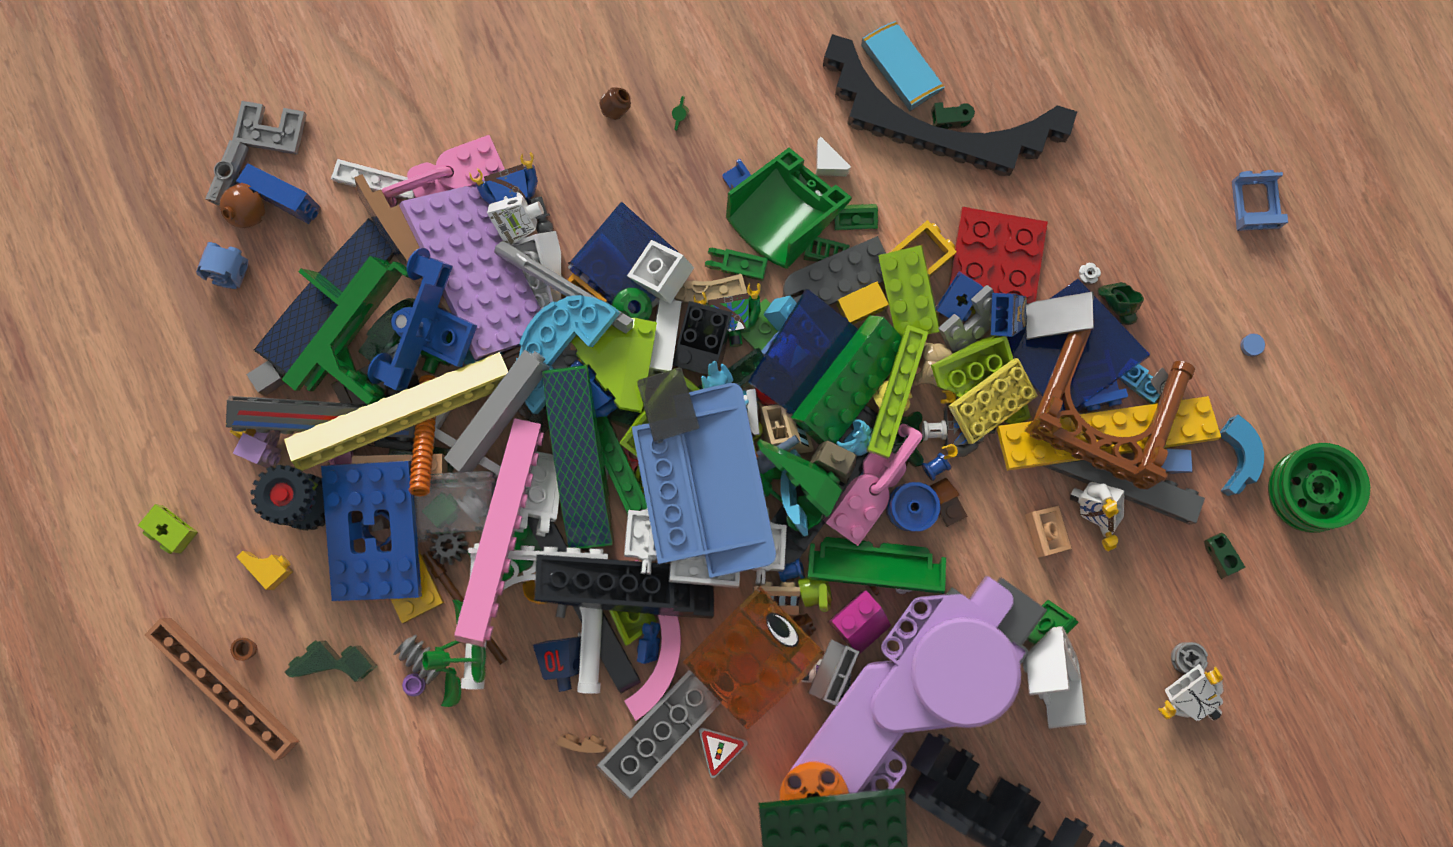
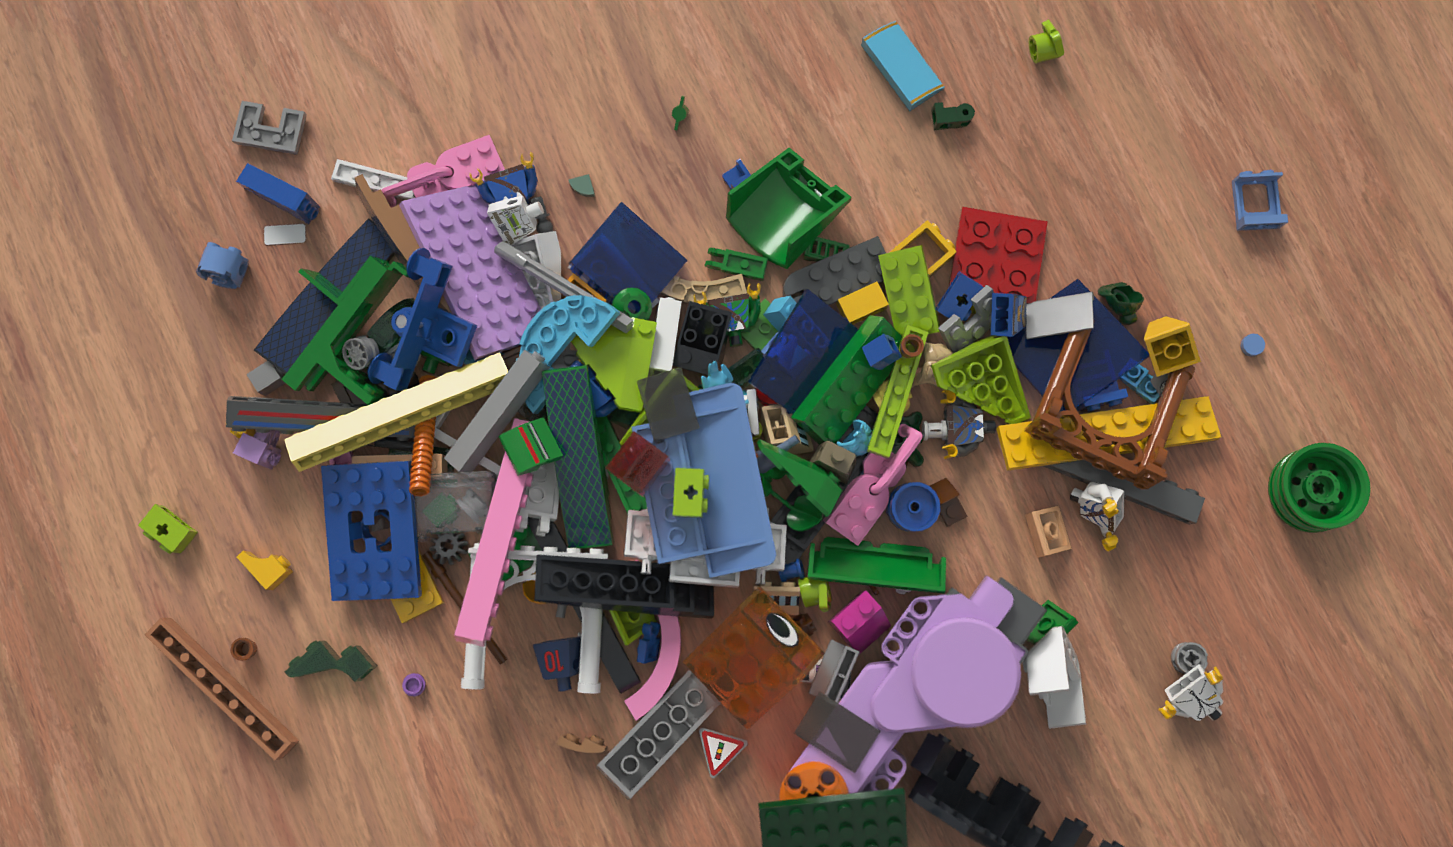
light grey piece [205,140,249,206] -> none
dark orange cylinder [219,183,265,228] -> none
black plate [250,465,325,531] -> none
light grey piece [394,635,441,685] -> none
green plant [422,600,486,707] -> none
reddish brown head [599,87,631,120] -> none
white slope [627,240,694,304] -> none
medium azure slope [781,449,808,536] -> none
white slope [816,137,851,177] -> none
black arch [823,34,1077,176] -> none
green slope [834,204,878,230] -> none
blue bush [922,453,951,481] -> none
light yellow tile [949,358,1038,444] -> none
white plate [1079,263,1101,284] -> none
medium blue slope [1161,449,1193,474] -> none
dark green leg [1204,533,1246,579] -> none
dark azure arch [1220,415,1264,496] -> none
none -> white sticker [264,224,305,245]
none -> light grey wheel [342,335,379,370]
none -> green slope [499,417,563,476]
none -> sand green tile [568,174,595,197]
none -> clear red slope [606,431,671,497]
none -> lime brick [673,468,709,518]
none -> clear smoke piece [794,692,880,773]
none -> blue panel [862,334,902,370]
none -> dark orange piece [900,334,924,358]
none -> lime piece [1029,20,1064,63]
none -> yellow slope [1144,316,1201,377]

